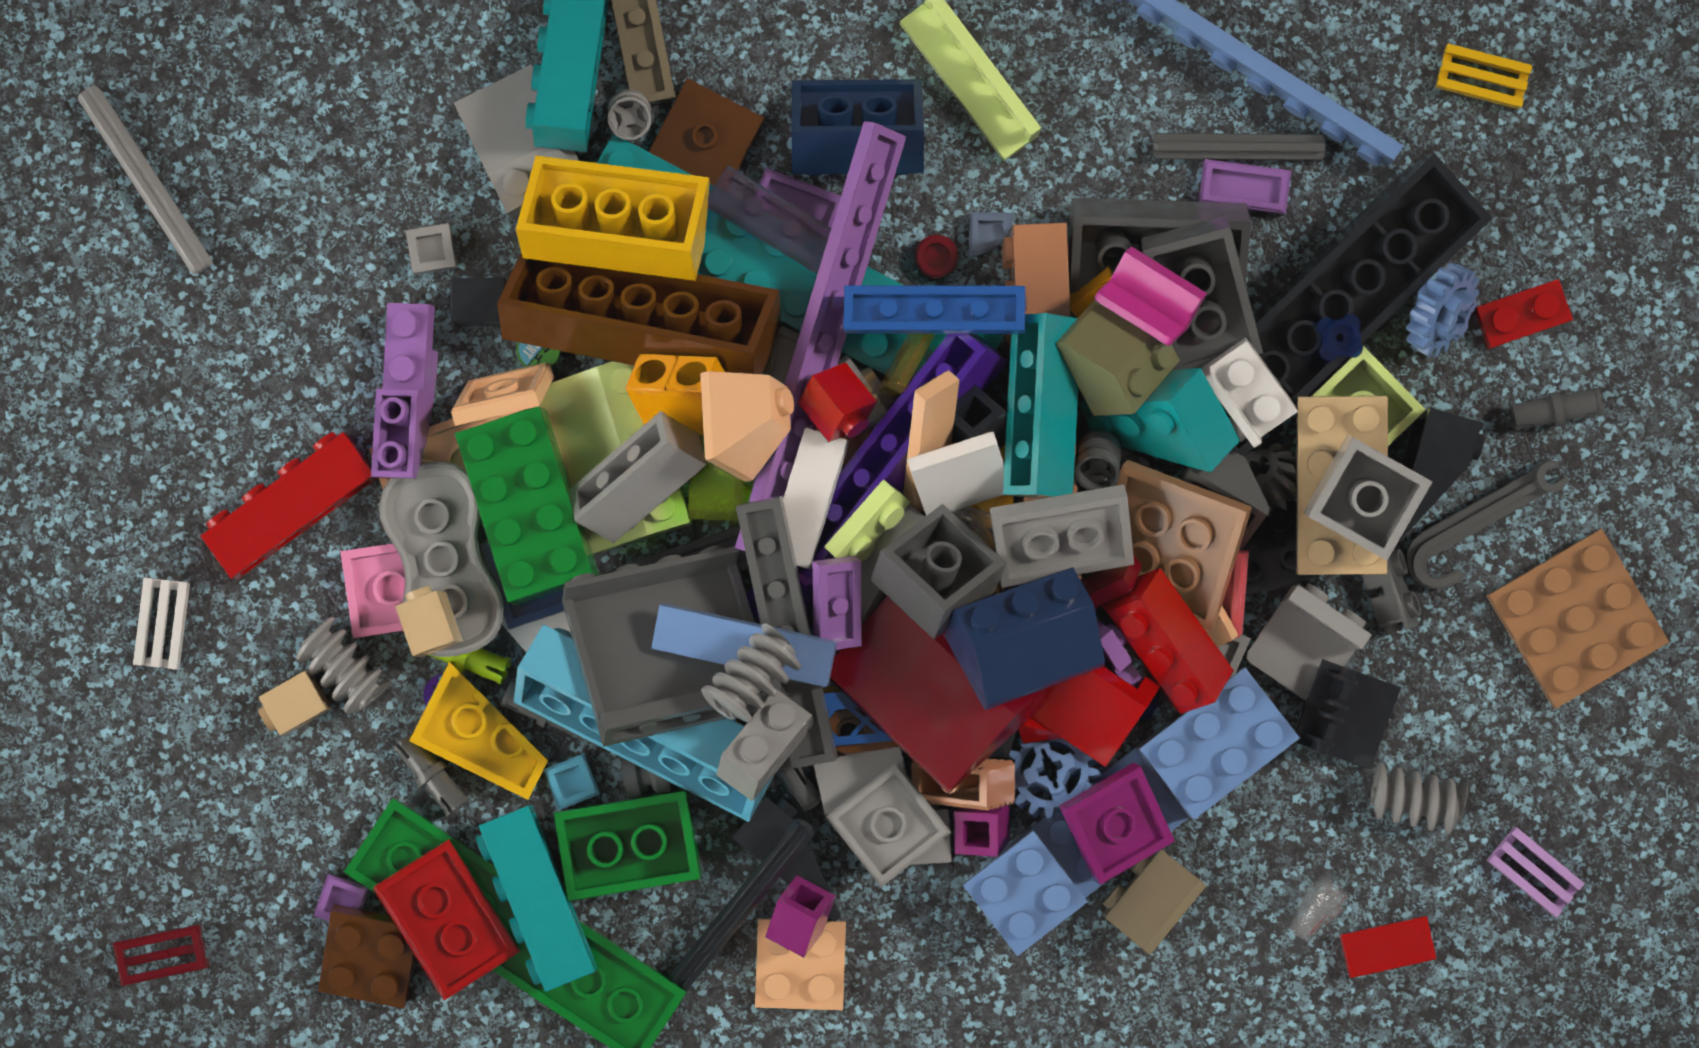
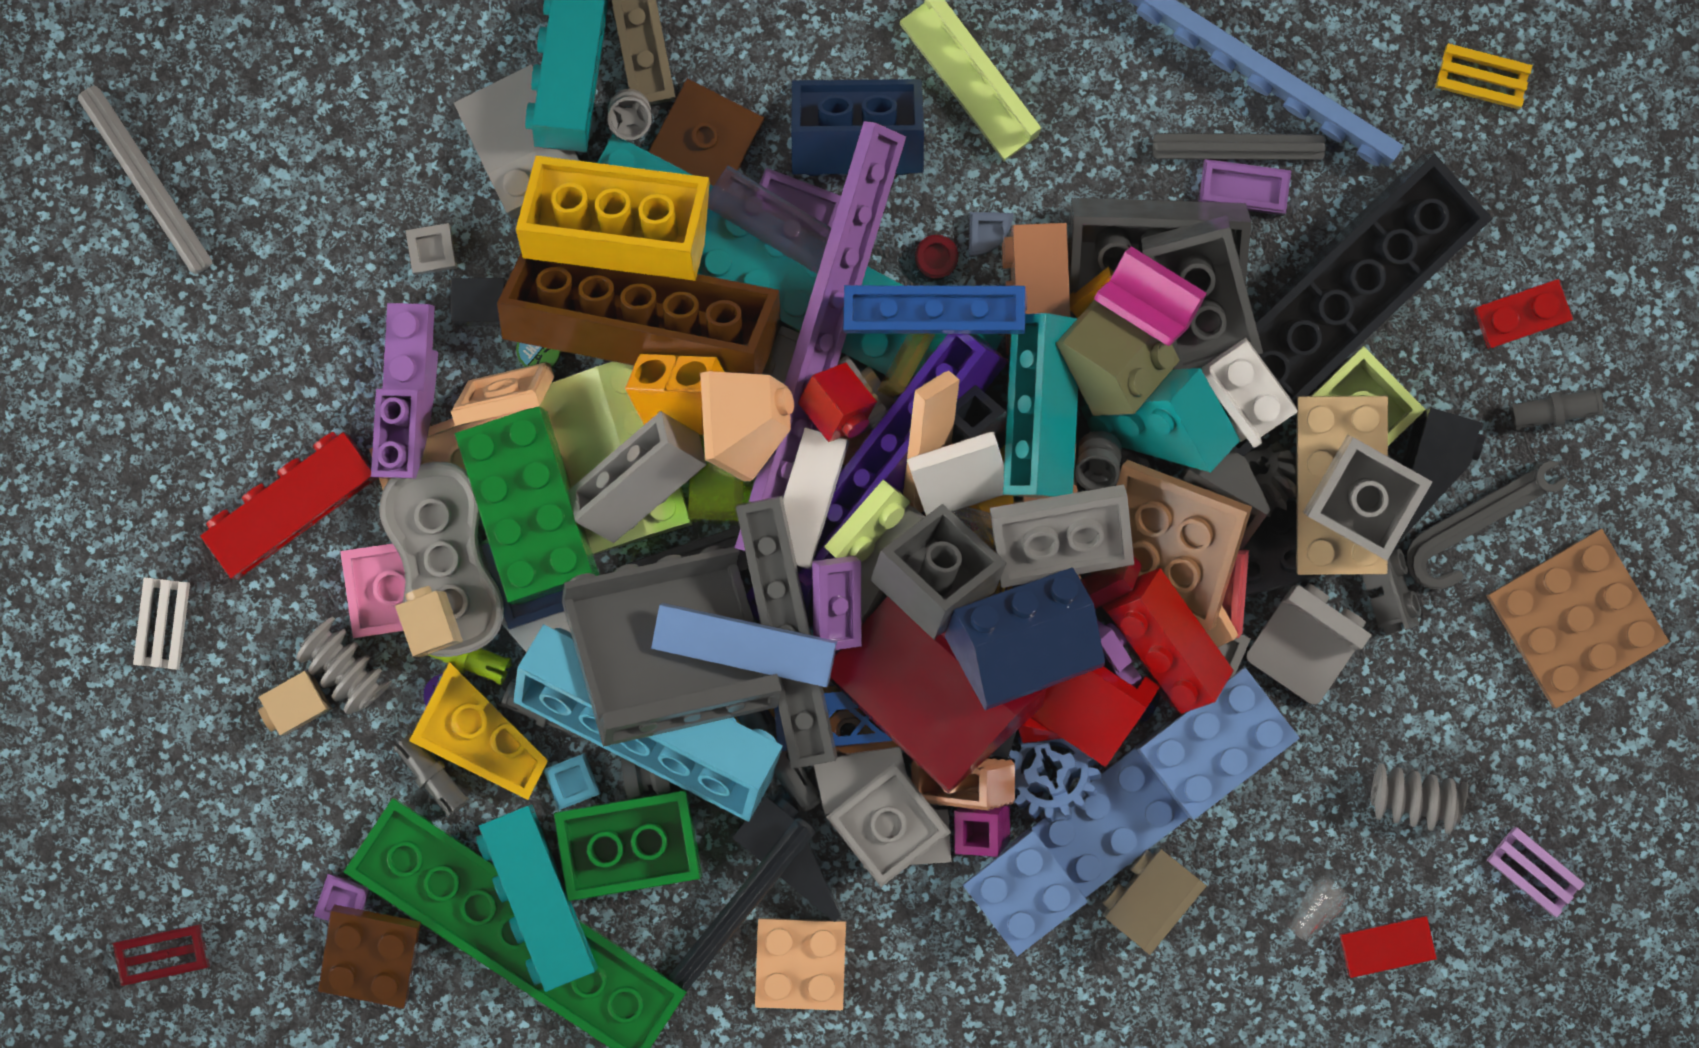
red tile [372,840,520,1001] -> none
light grey piece [701,623,801,723] -> none
light grey brick [716,689,812,801] -> none
magenta brick [765,875,836,958] -> none
magenta plate [1059,762,1175,885] -> none
black hinge [1295,659,1401,769] -> none
clear blue plate [1316,314,1363,361] -> none
medium blue gear [1406,263,1479,357] -> none

